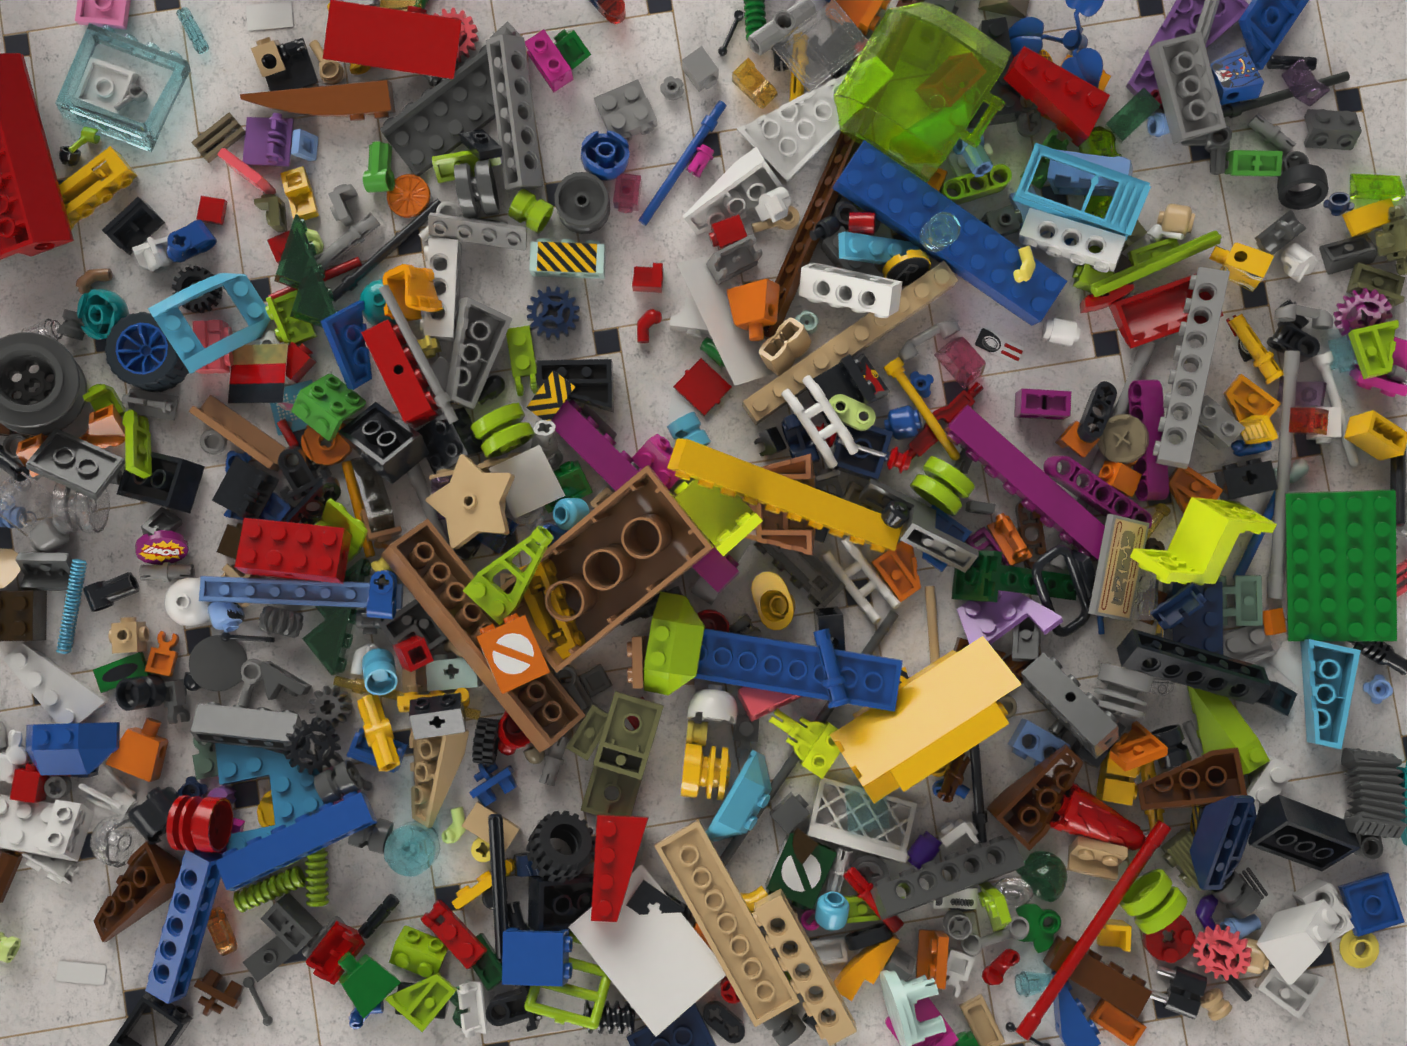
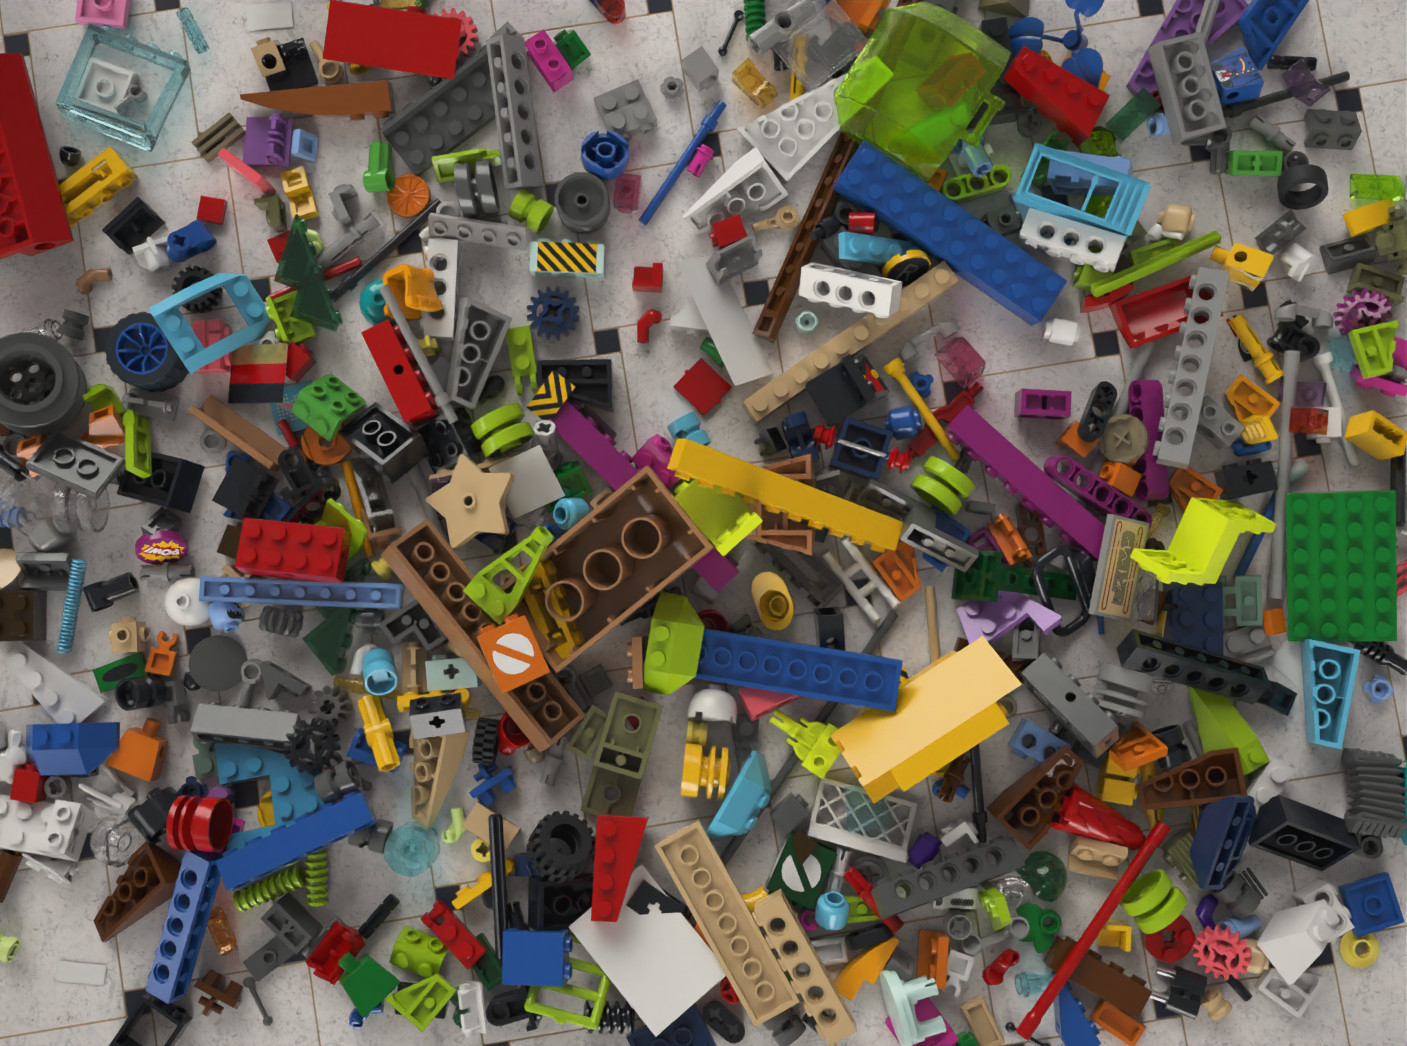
lime hand [68,127,100,153] -> none
teal cylinder [77,289,129,340] -> none
black hinge [221,632,275,642] -> none
blue wing [320,301,372,390] -> none
blue piece [367,570,398,620] -> none
red brick [393,635,434,672] -> none
black piece [454,537,481,561] -> none
black plate [460,129,502,161] -> none
orange torso [727,278,780,341] -> none
white piece [755,187,791,223] -> none
tan brick [759,317,811,376] -> none
white piece [781,375,859,468] -> none
blue pin [813,628,851,708] -> none
yellowish green plate [829,394,876,431] -> none
black piece [881,500,910,529] -> none
clear light blue wheel [920,212,961,252] -> none
sticker [975,328,1024,364] -> none
light yellow arm [1013,246,1036,283] -> none
dark blue hinge [1150,582,1207,631] -> none
dark blue plate [1323,192,1355,216] -> none

